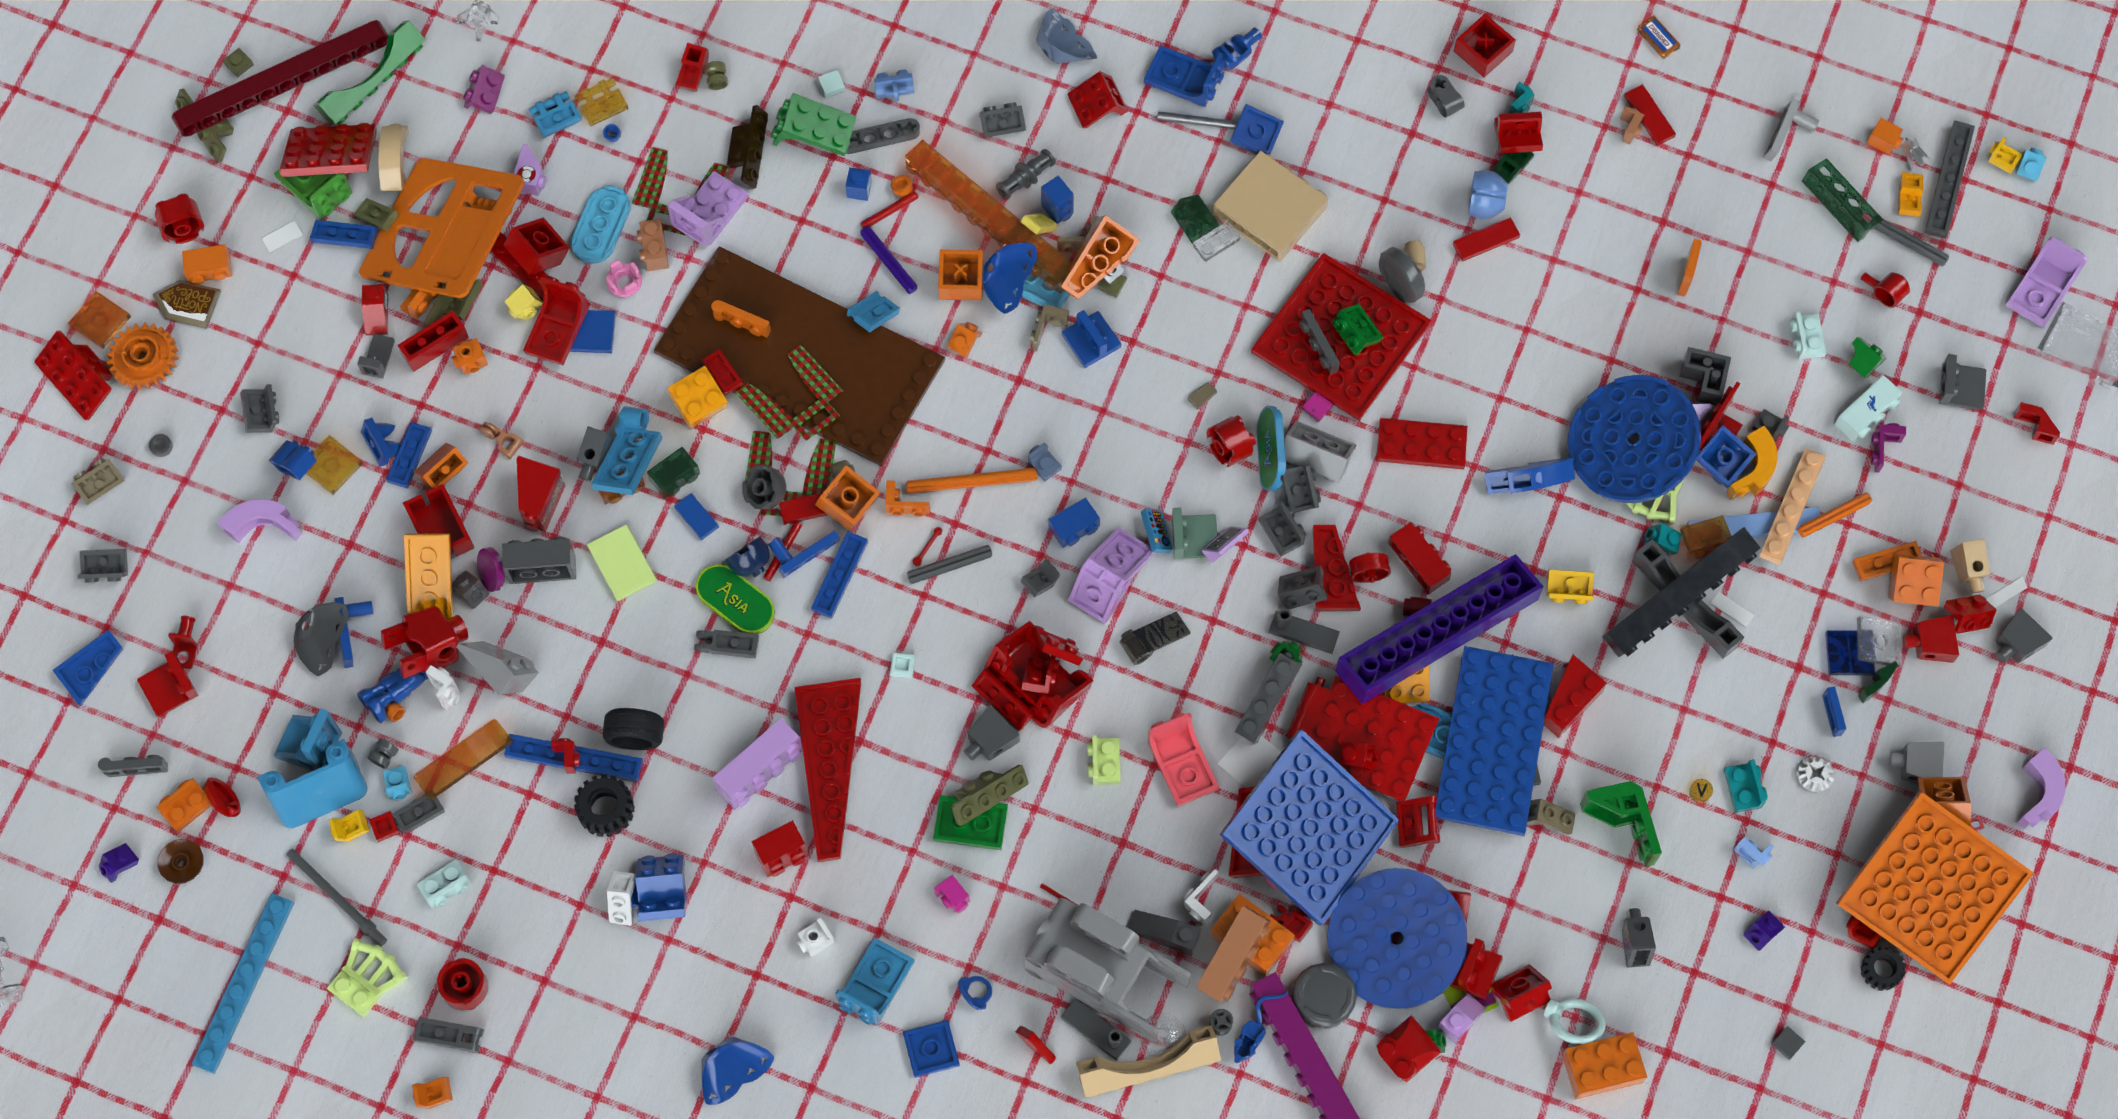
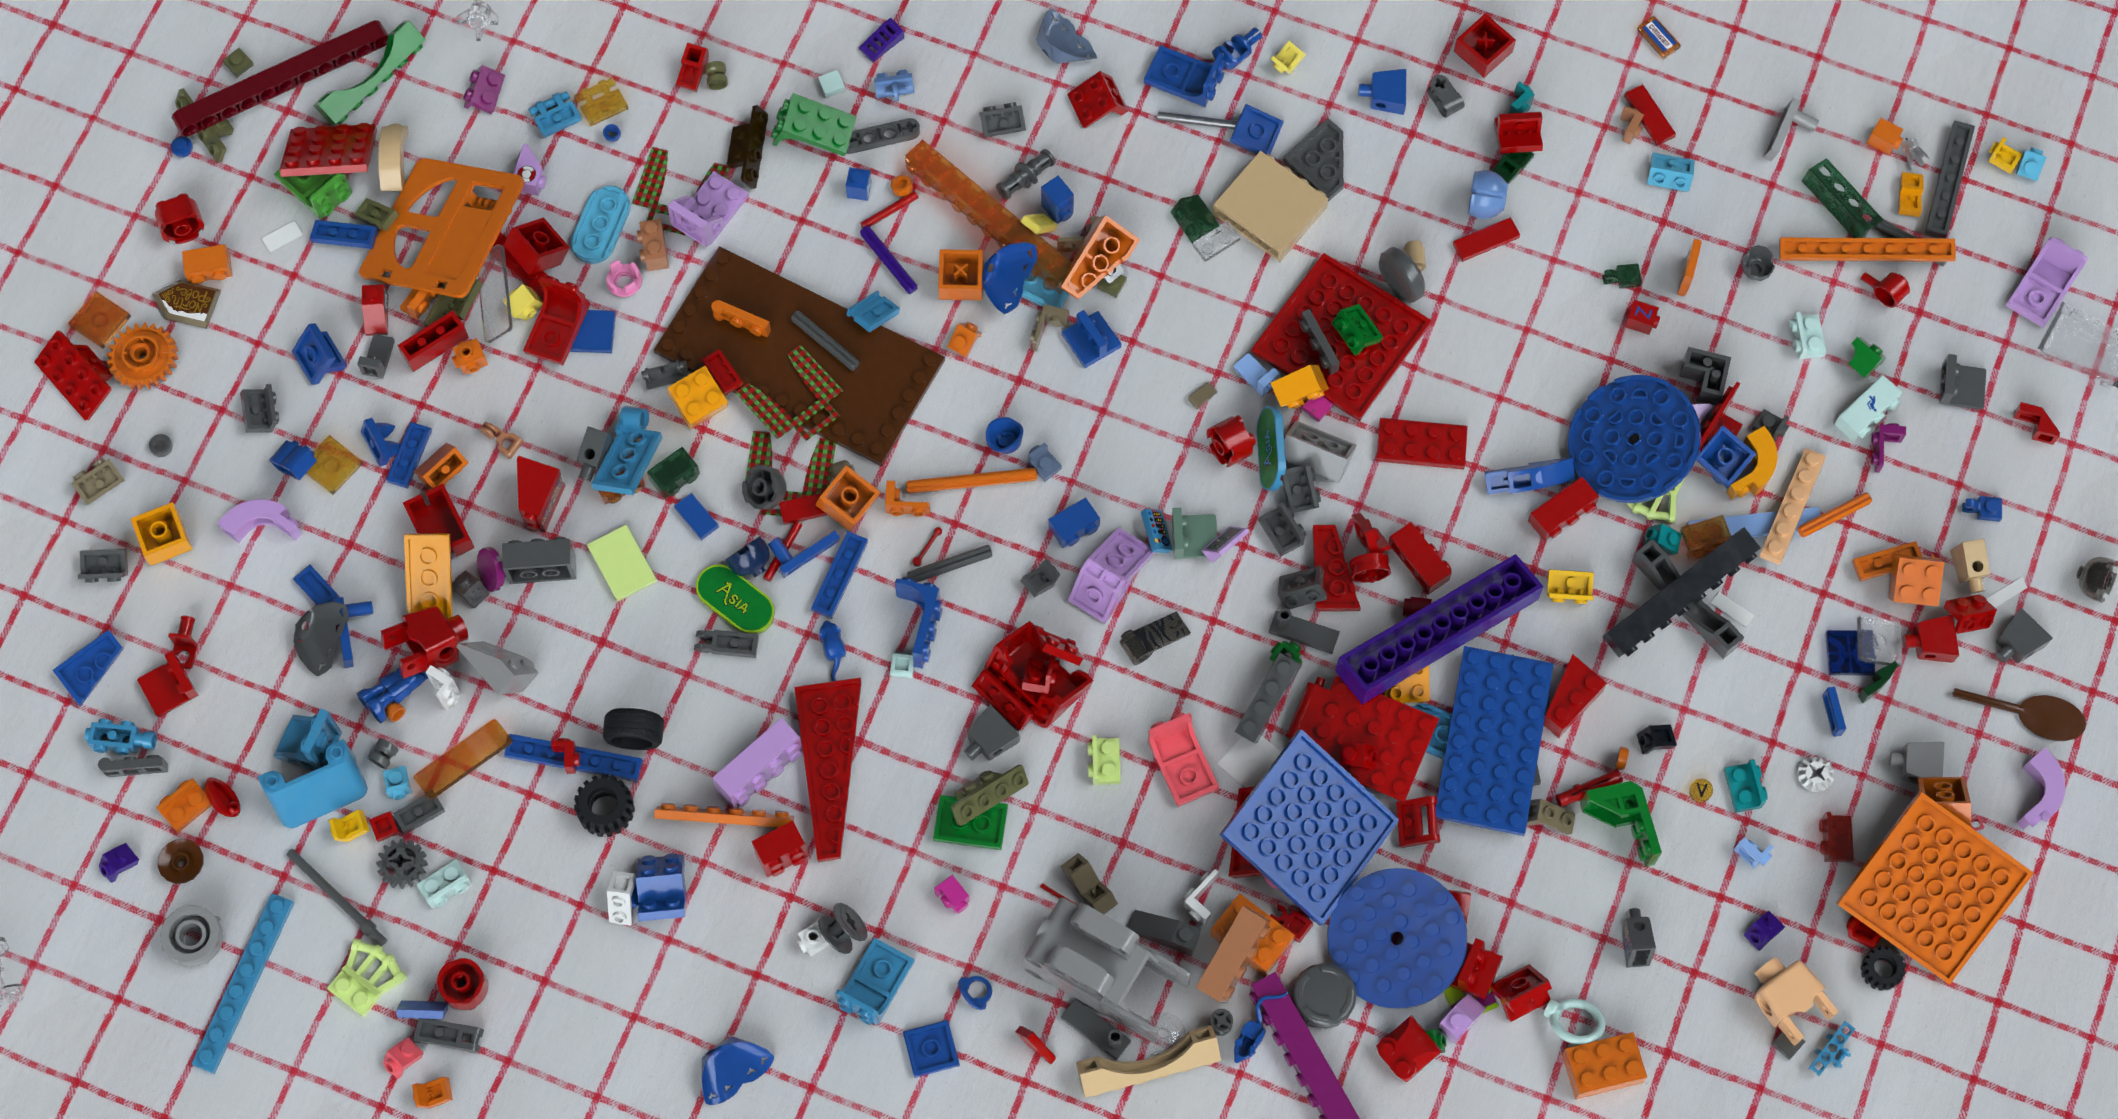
none -> dark azure brick [85,719,157,755]
none -> light orange brick [130,502,193,566]
none -> light grey piece [160,905,223,967]
none -> blue plate [171,136,193,157]
none -> blue bracket [292,323,347,385]
none -> blue tile [293,565,339,605]
none -> dark grey gear [376,838,428,889]
none -> coral bracket [383,1037,424,1079]
none -> blue tile [396,1001,448,1019]
none -> clear piece [478,244,513,343]
none -> dark grey hinge [641,360,688,390]
none -> orange plate [654,803,794,827]
none -> dark grey axle [791,311,860,371]
none -> dark grey piece [818,903,868,954]
none -> blue animal [819,620,846,682]
none -> dark purple slope [859,18,904,63]
none -> blue bracket [895,577,943,669]
none -> blue helmet [986,417,1023,454]
none -> dark tan brick [1060,853,1118,914]
none -> light blue bracket [1233,353,1280,397]
none -> light yellow bracket [1270,41,1306,74]
none -> light orange brick [1271,365,1329,409]
none -> dark grey plate [1283,118,1344,202]
none -> red bracket [1352,513,1391,553]
none -> blue torso [1358,69,1406,115]
none -> red brick [1528,477,1599,541]
none -> red pin [1555,769,1623,808]
none -> clear green plate [1602,264,1642,289]
none -> orange tile [1615,746,1629,770]
none -> red brick [1625,299,1660,335]
none -> black bracket [1637,724,1677,754]
none -> medium azure bracket [1647,153,1695,192]
none -> dark grey hair [1742,245,1775,281]
none -> light nougat piece [1754,957,1839,1046]
none -> orange plate [1779,237,1956,262]
none -> dark azure piece [1808,1021,1855,1076]
none -> clear red bracket [1819,812,1854,862]
none -> reddish brown piece [1952,688,2086,741]
none -> blue plate [1962,496,2002,522]
none -> clear smoke cylinder [2077,557,2118,603]

